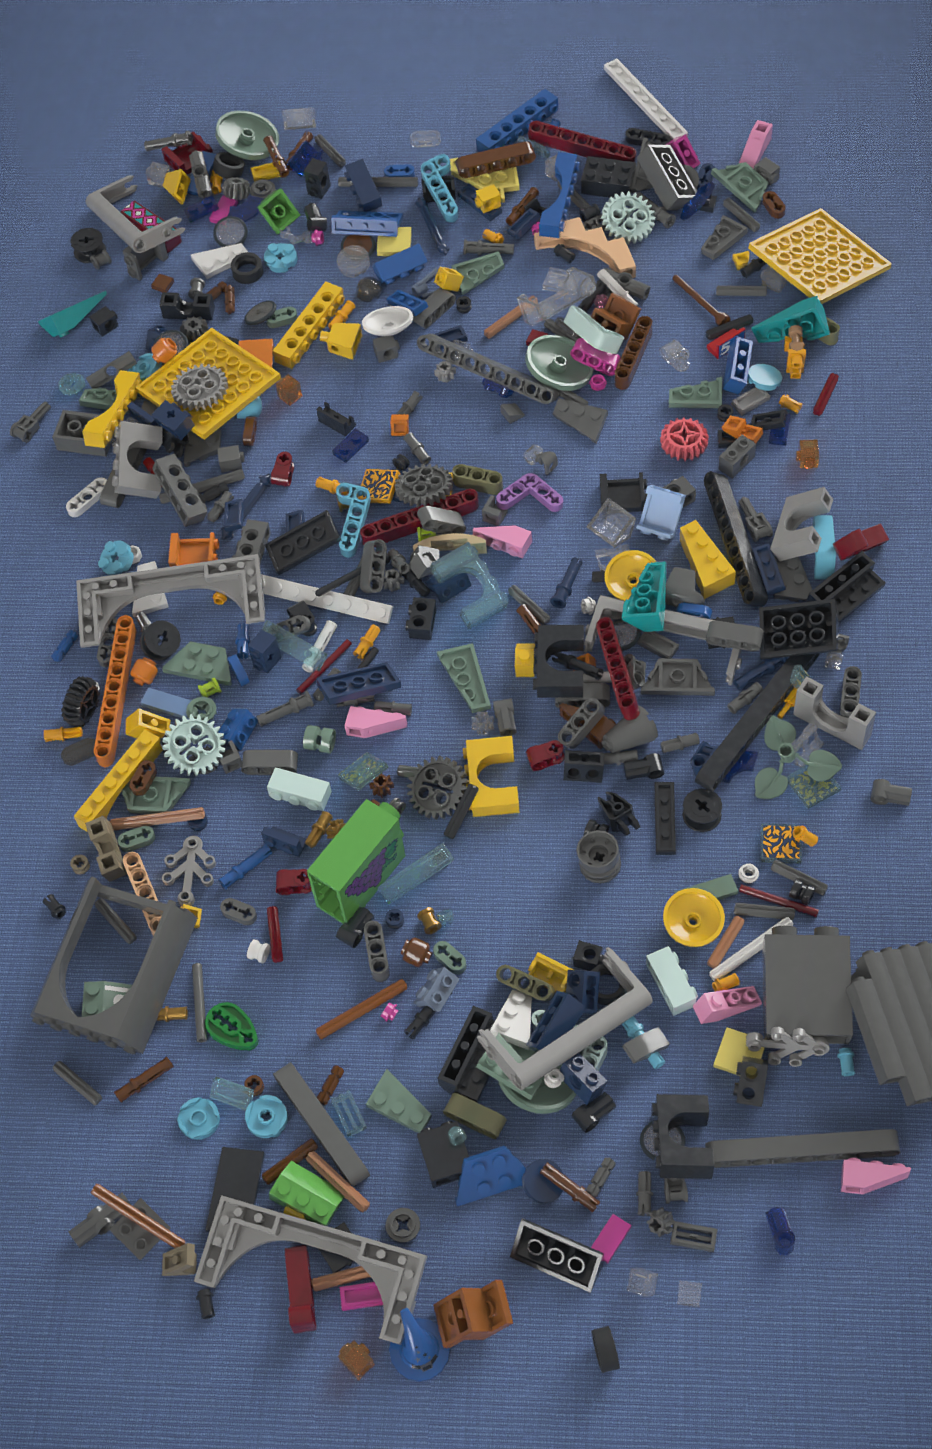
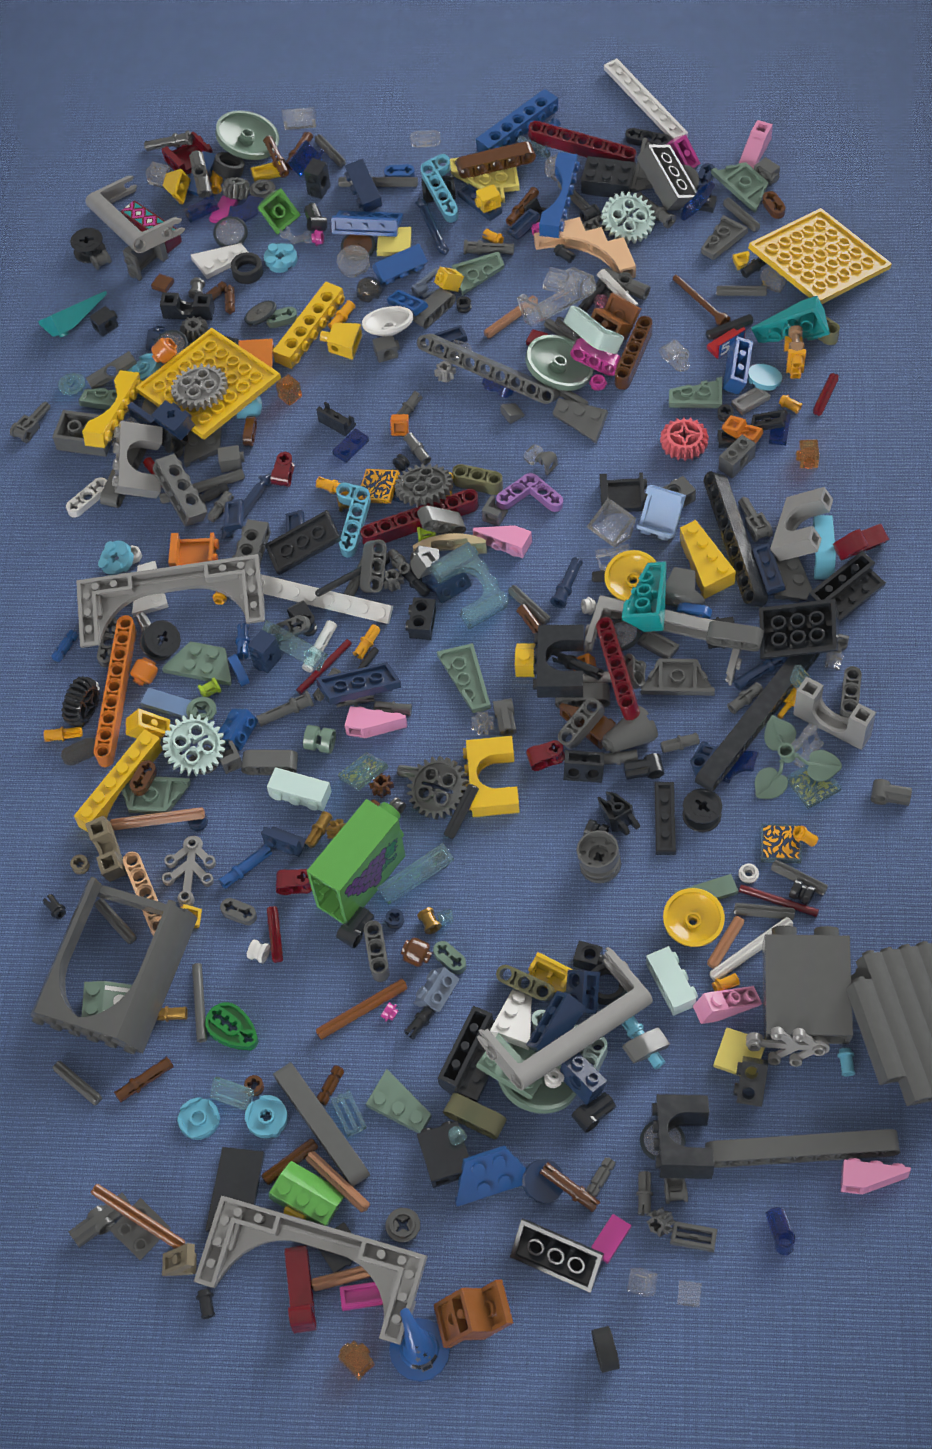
sand green beam [118,826,155,852] -> none

